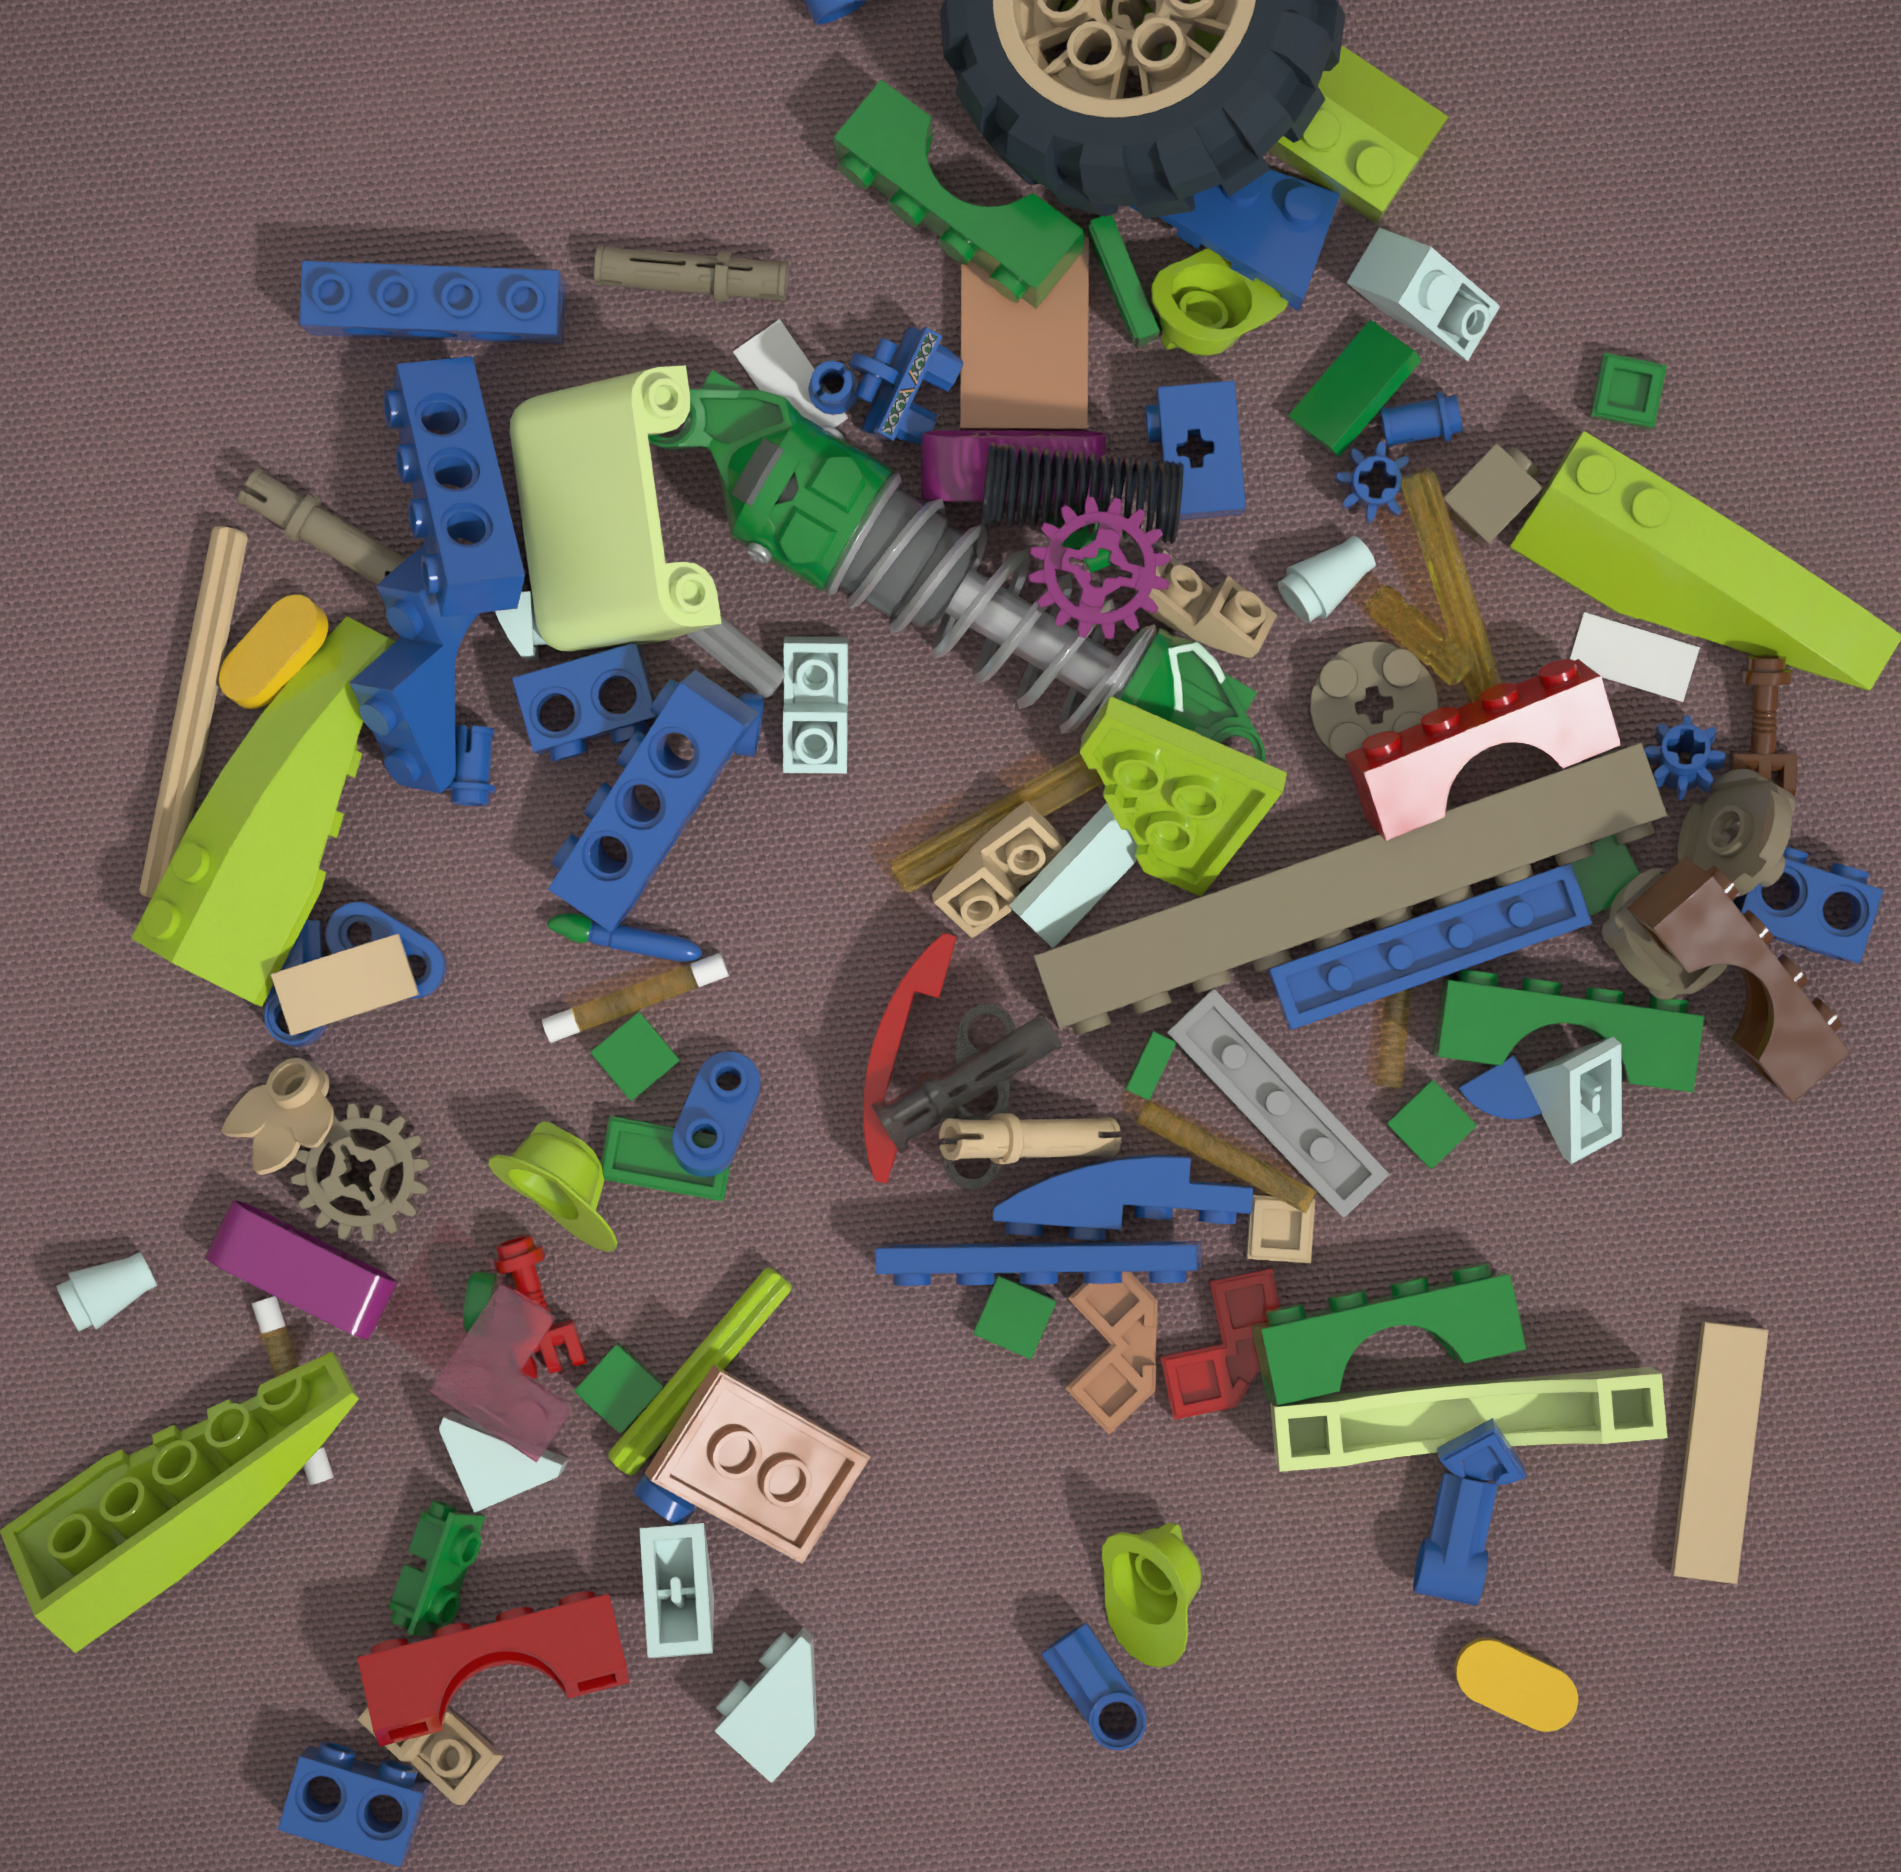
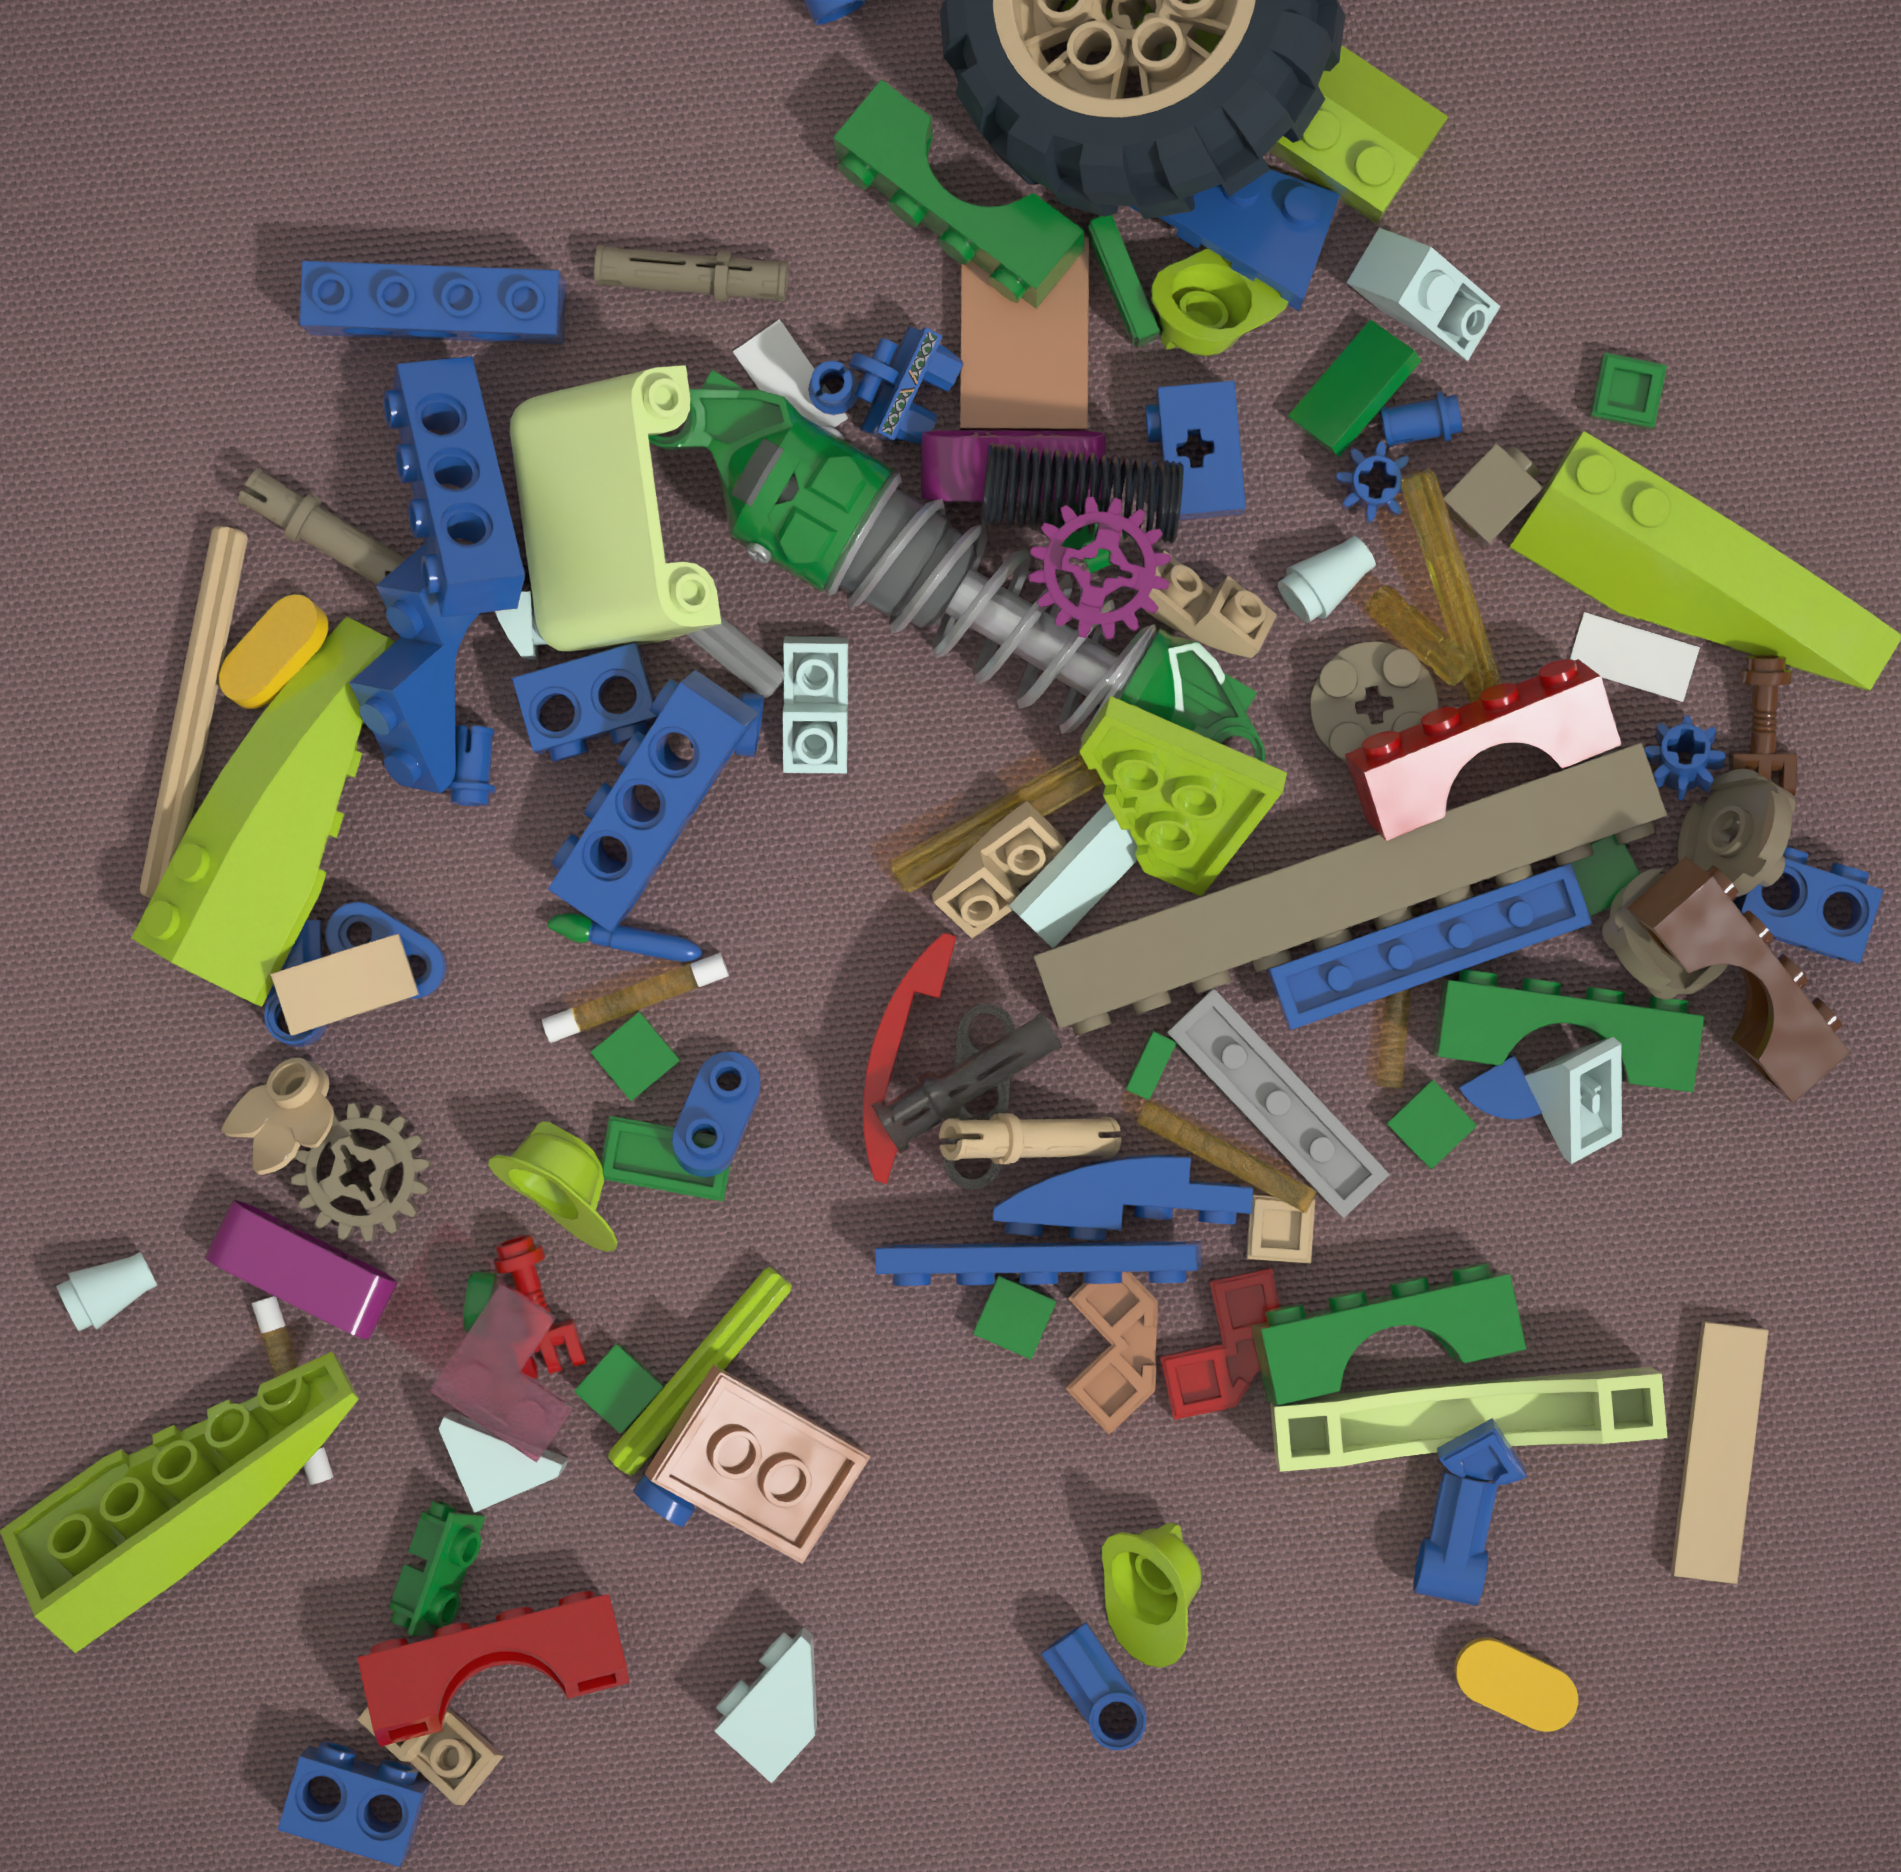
light aqua slope [640,1523,714,1659] -> none

